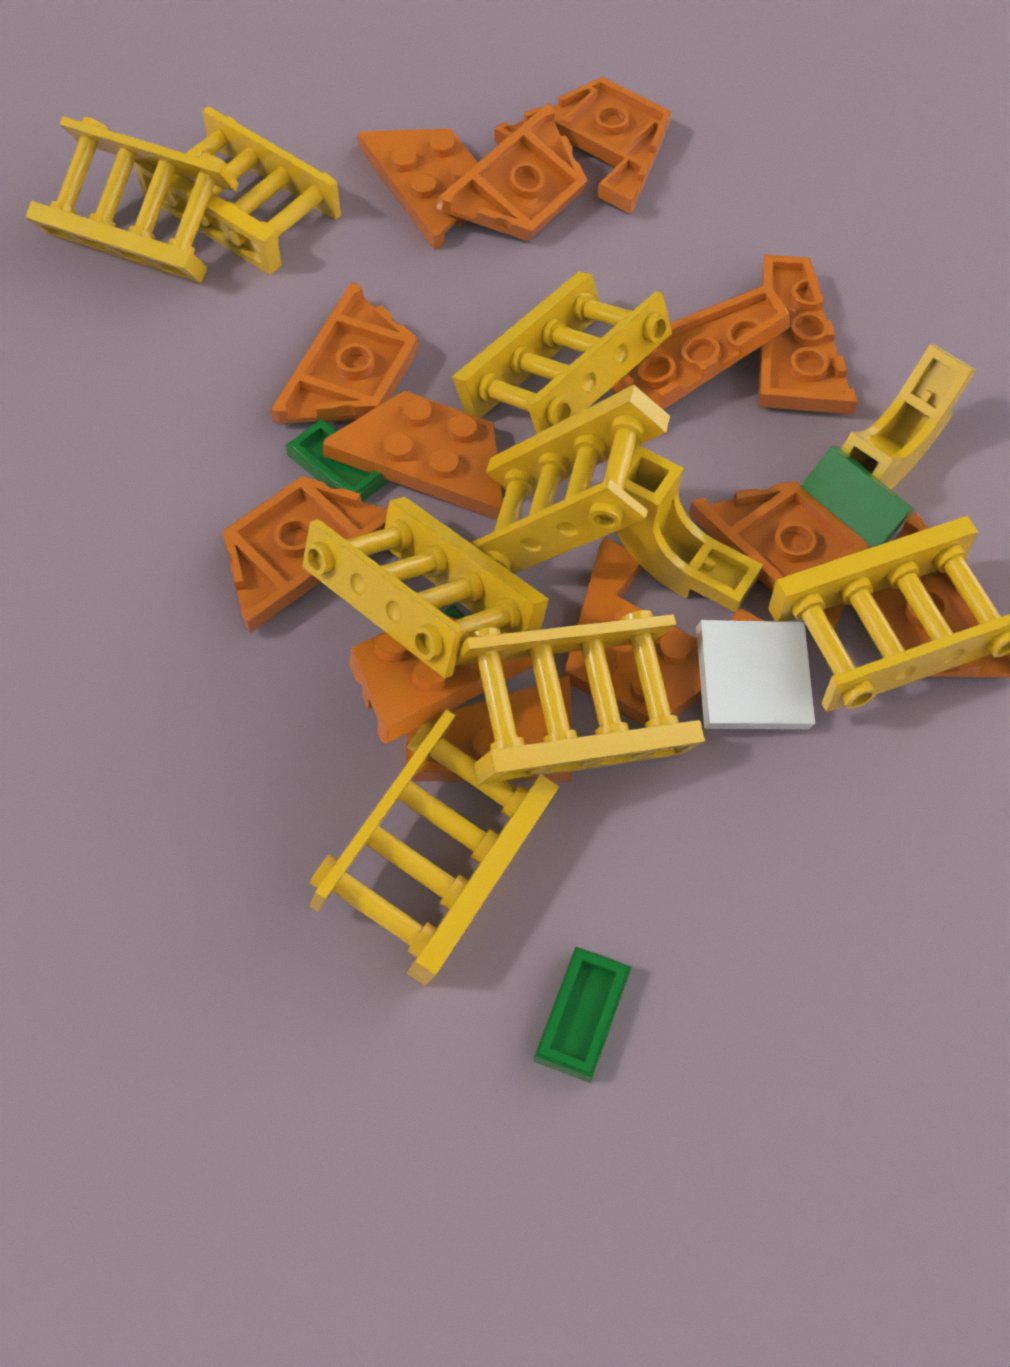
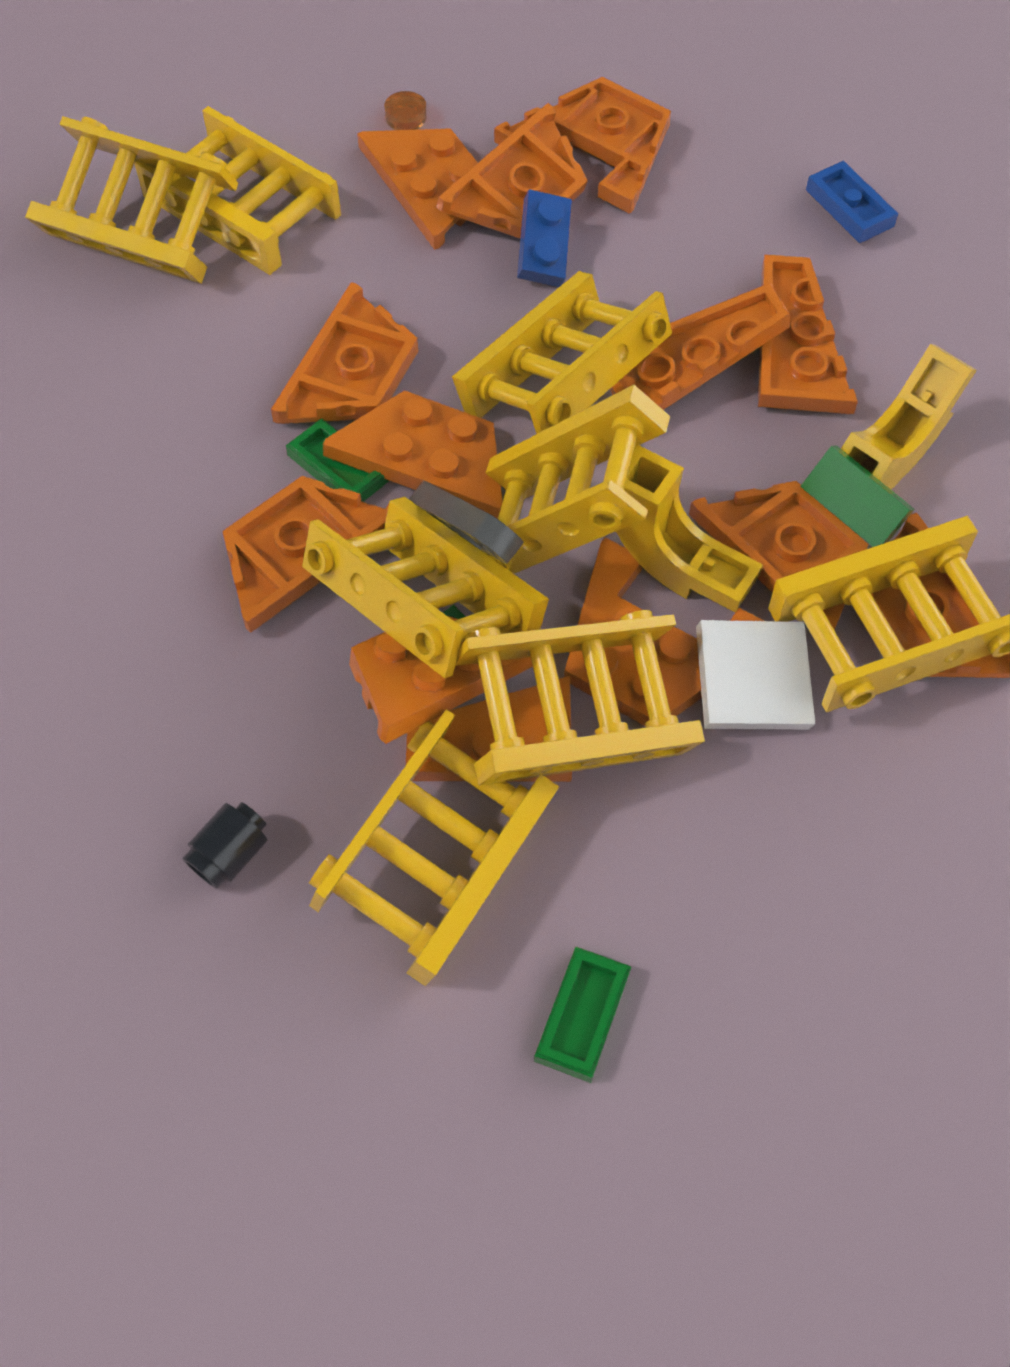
none -> black brick [182,802,268,889]
none -> clear orange tile [384,91,427,130]
none -> dark grey beam [409,480,524,564]
none -> blue plate [517,189,572,287]
none -> blue plate [806,160,898,244]

